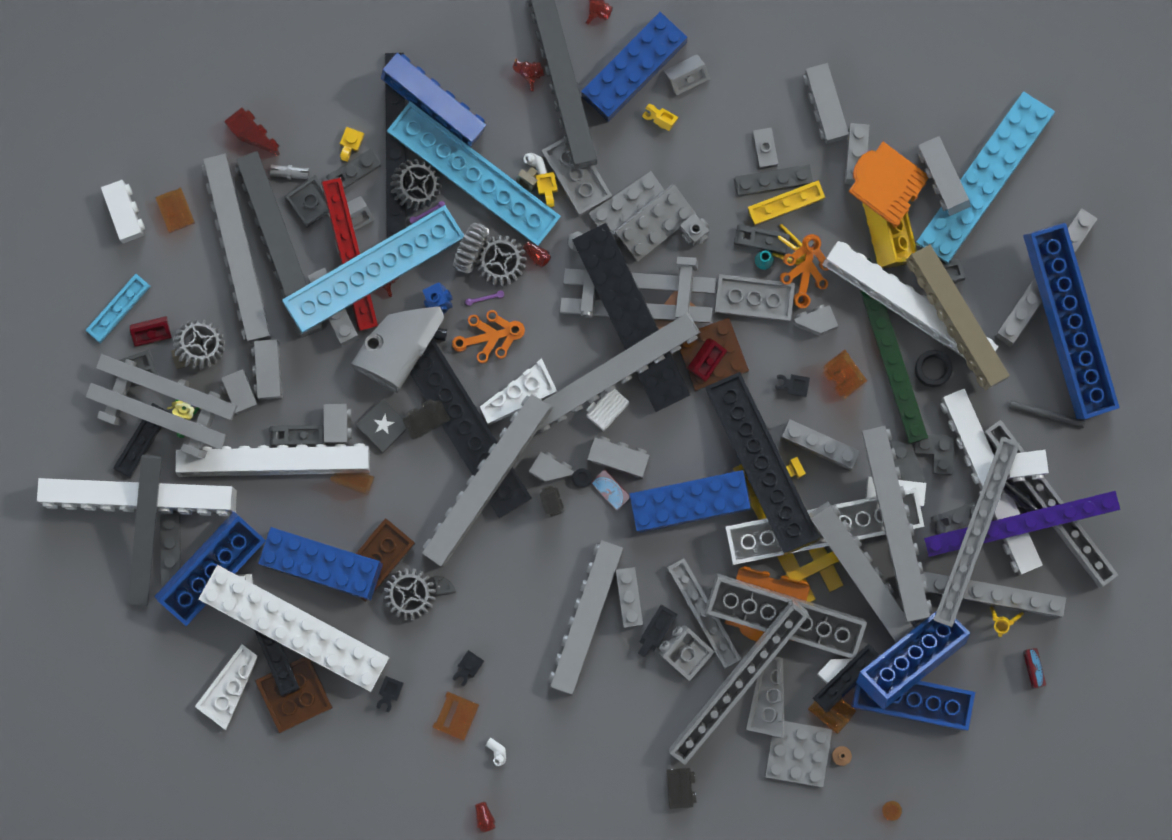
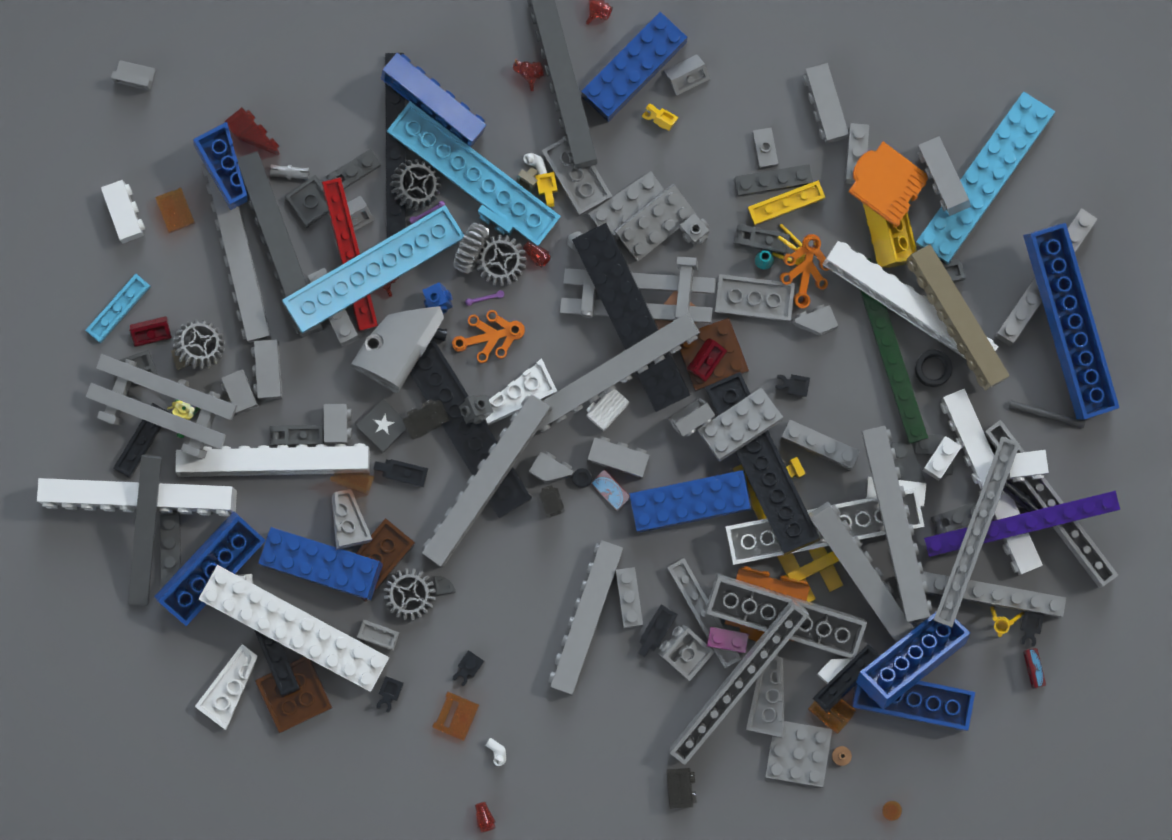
yellow plate [340,127,365,162] -> none
clear orange slope [823,350,867,399] -> none
none -> light grey panel [111,60,156,91]
none -> blue wedge [193,122,247,210]
none -> light grey wing [332,489,372,550]
none -> light grey plate [357,619,400,651]
none -> black hinge [373,459,428,487]
none -> dark grey brick [459,395,494,424]
none -> medium azure plate [478,205,514,236]
none -> light grey piece [668,398,715,436]
none -> light grey plate [698,388,783,462]
none -> magenta plate [707,627,749,654]
none -> white brick [922,436,962,481]
none -> black plate [1020,611,1044,647]

